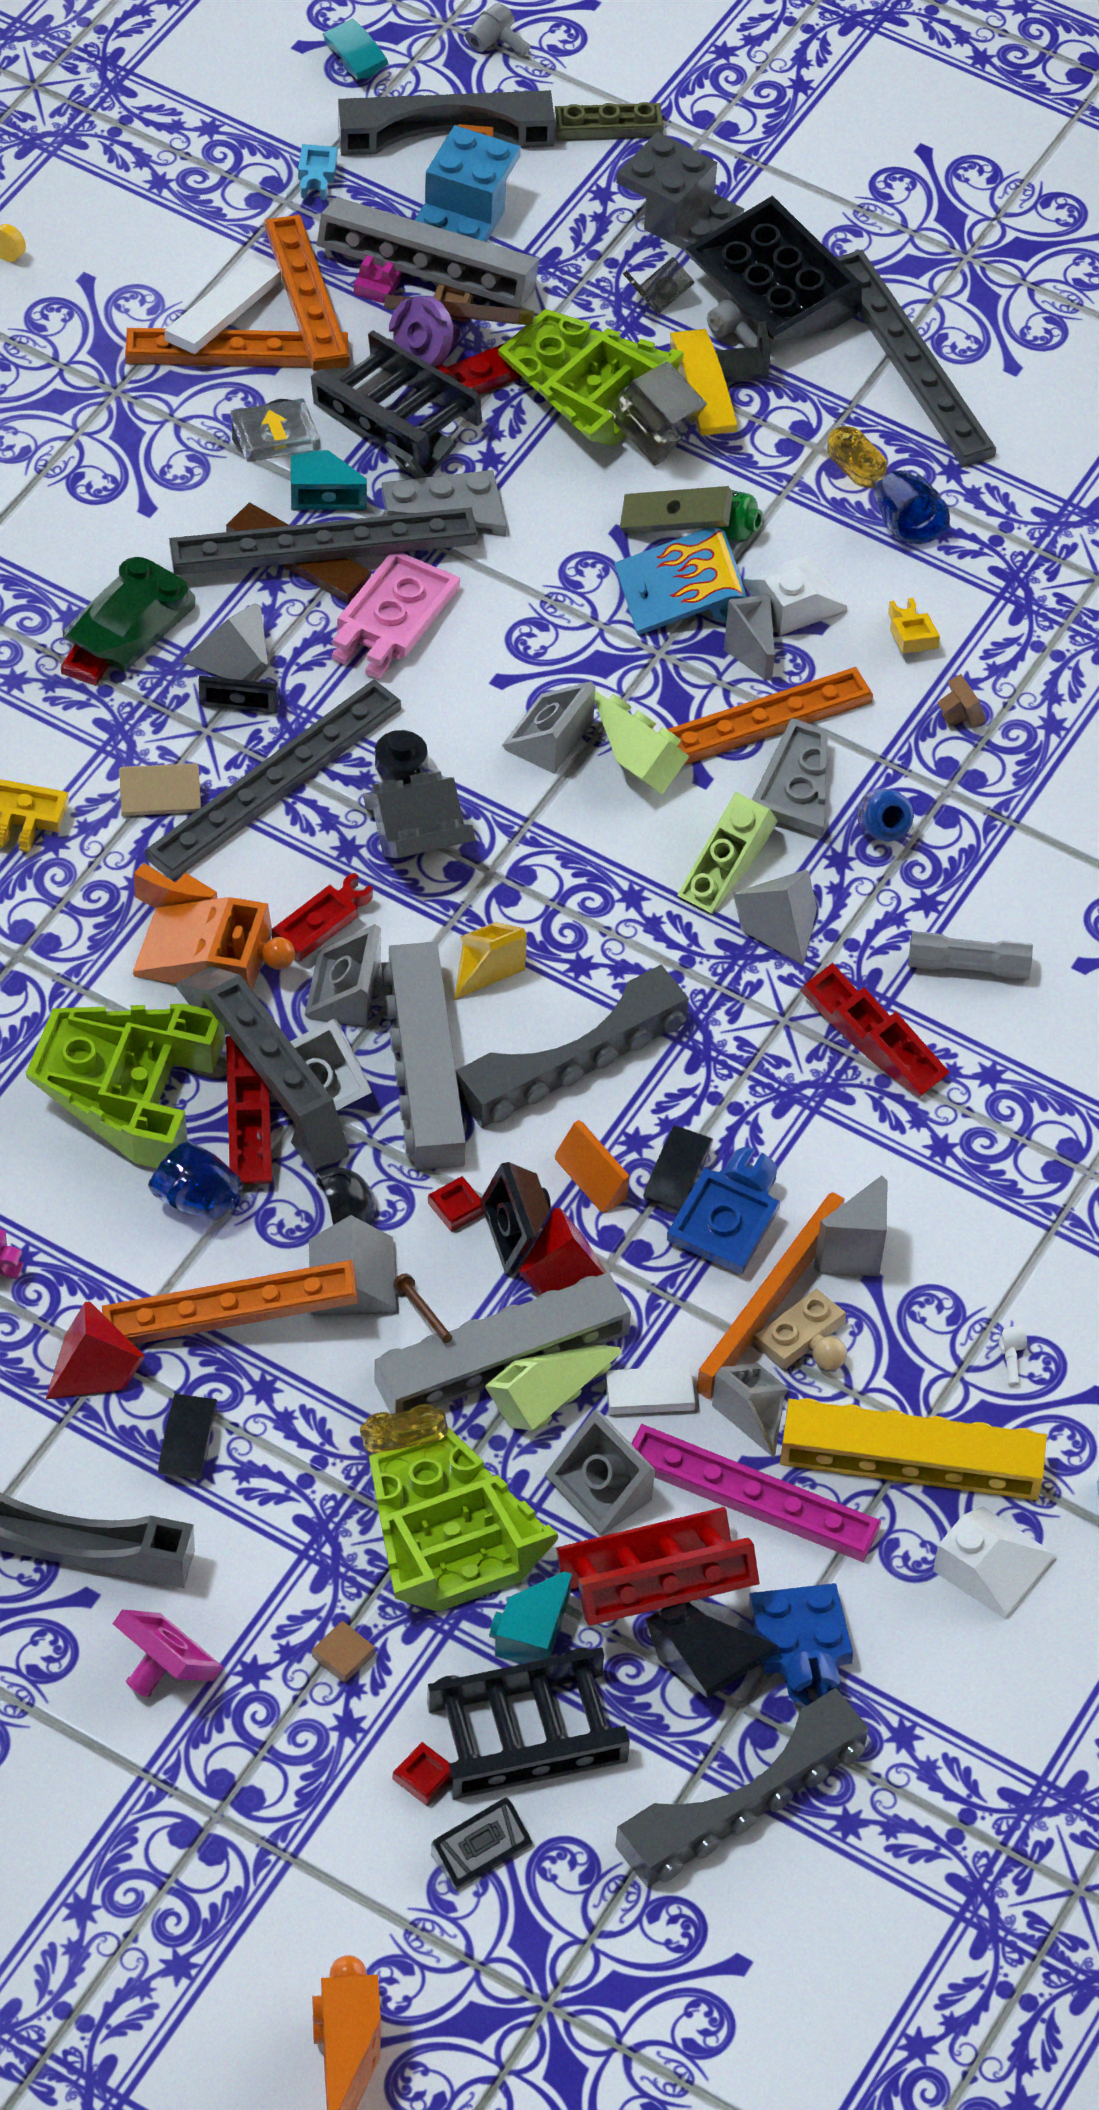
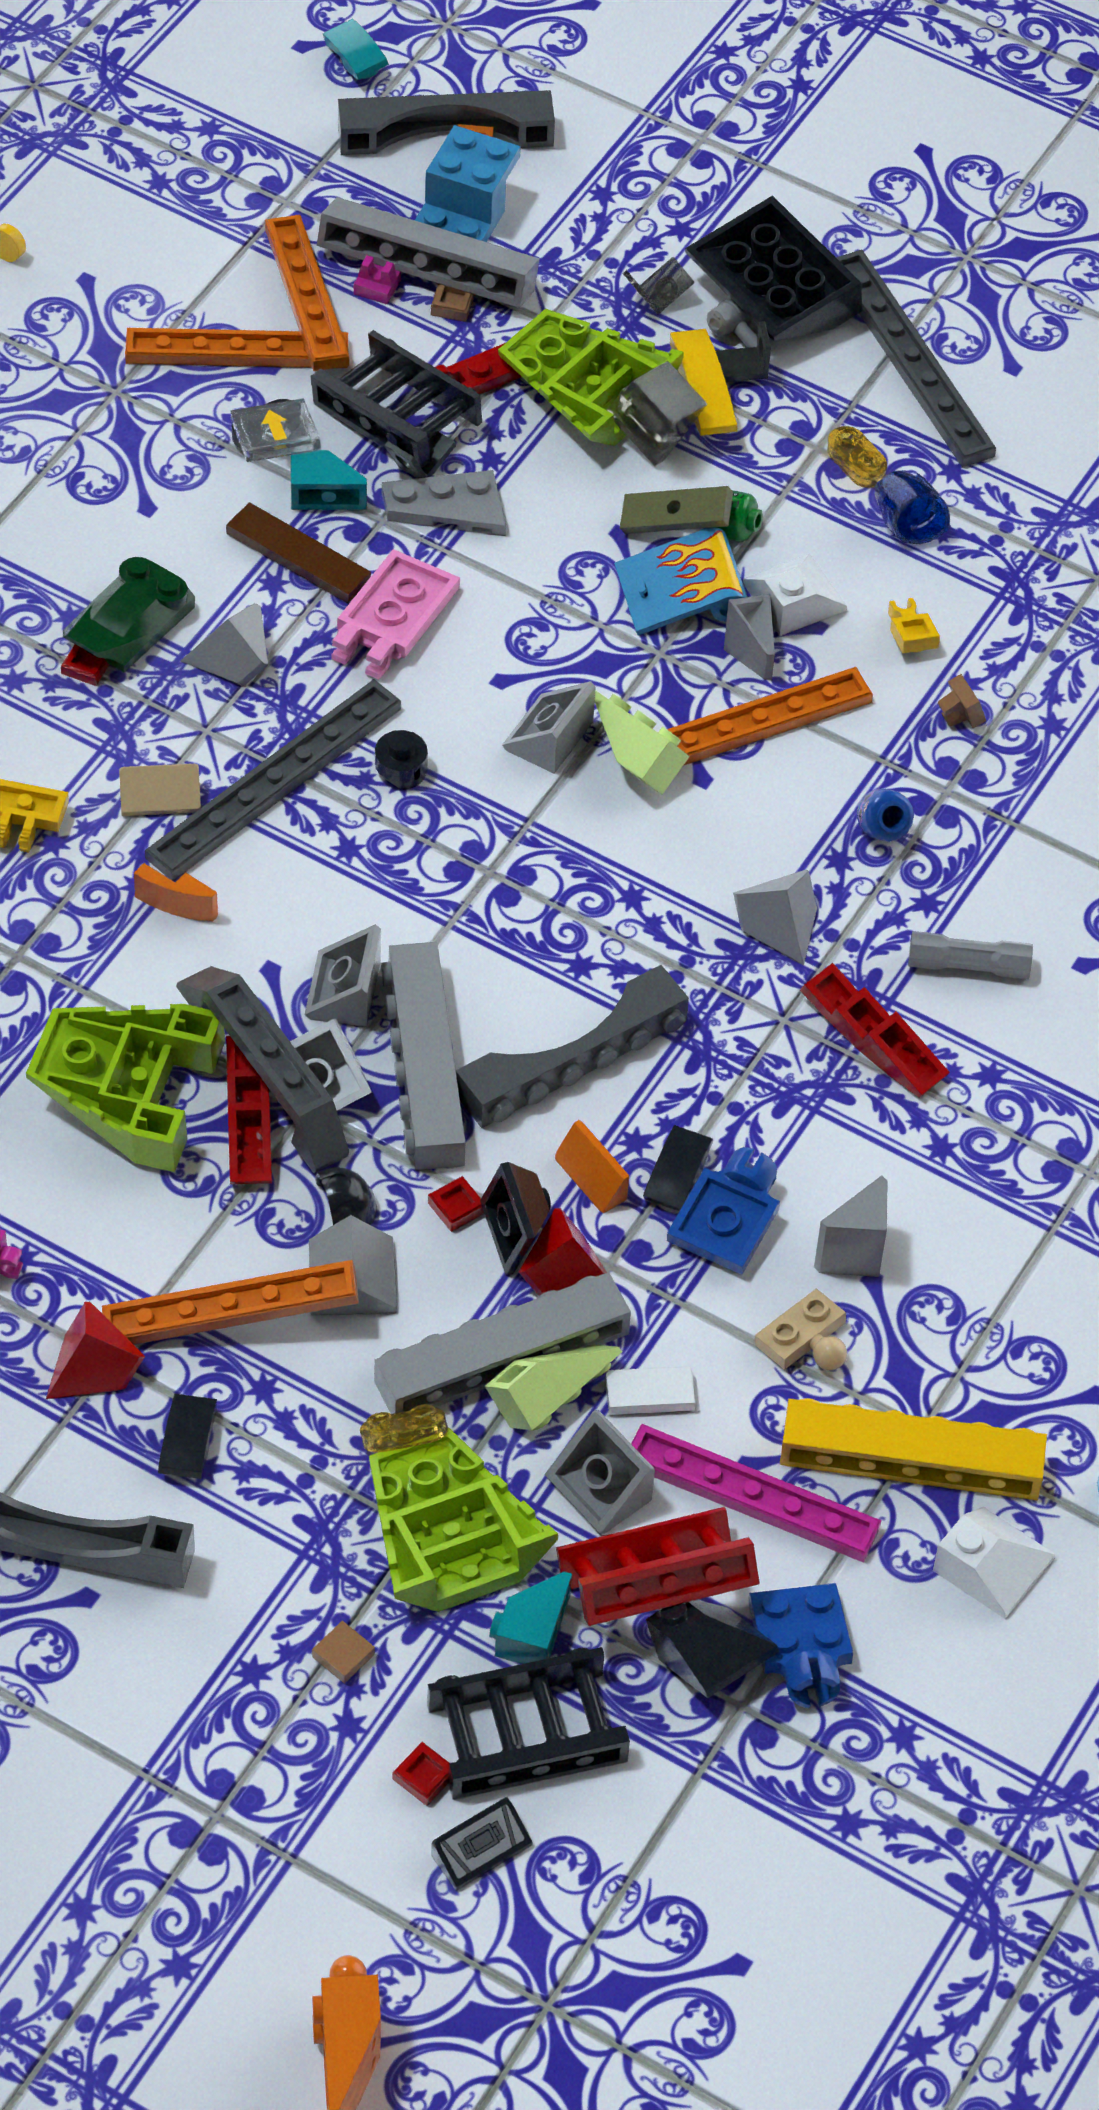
dark pink tile [112,1609,224,1697] -> none
orange slope [133,897,295,991] -> none
clear blue helmet [148,1141,243,1221] -> none
white tile [165,258,281,354] -> none
dark grey tile [169,507,478,575] -> none
black slope [198,675,280,713] -> none
red plate [272,873,373,962] -> none
medium azure plate [298,144,338,200] -> none
dark grey bracket [363,771,476,858] -> none
reddish brown tile [384,294,534,326] -> none
medium lavender tile [389,296,461,367] -> none
reddish brown piece [393,1273,452,1343] -> none
yellow slope [454,922,527,1000] -> none
light grey piece [465,3,531,57] -> none
olive tile [554,102,664,140] -> none
dark grey arch [615,1688,869,1888] -> none
dark grey bracket [616,131,745,251] -> none
yellowish green slope [677,792,778,914] -> none
orange tile [697,1192,845,1400] -> none
light grey slope [712,1363,789,1459] -> none
light grey wing [752,718,828,837] -> none
white hand [998,1325,1027,1386] -> none

